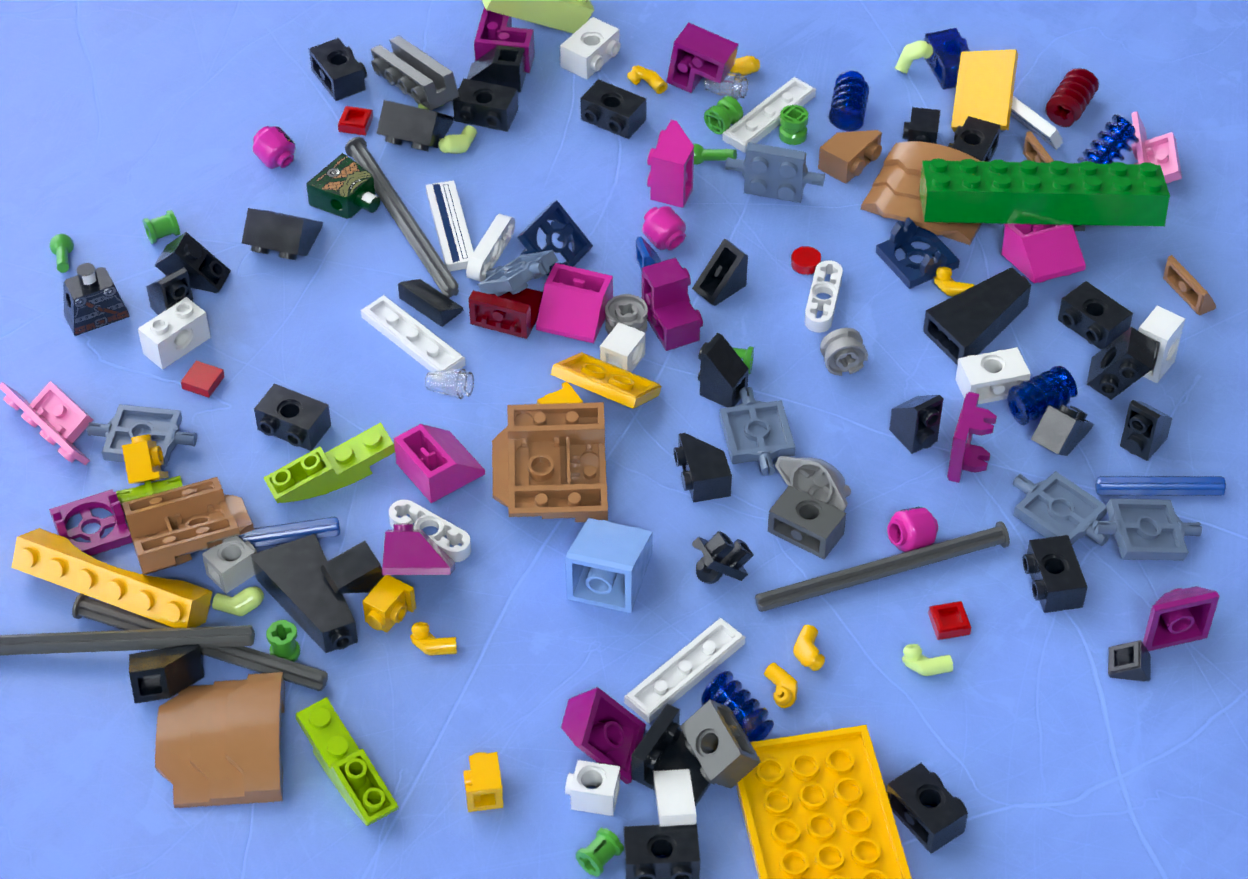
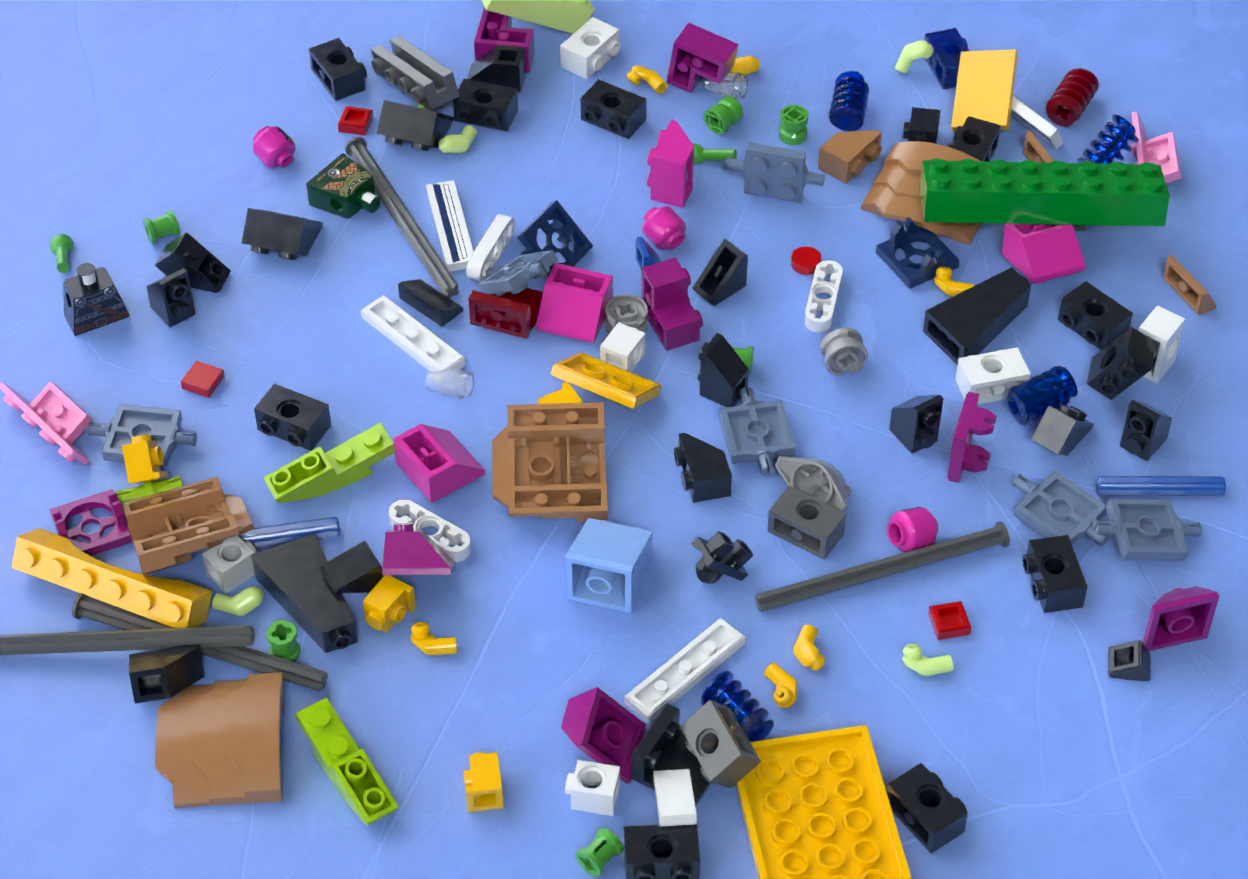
white brick [138,297,211,370] -> none
white tile [723,77,816,153] -> none

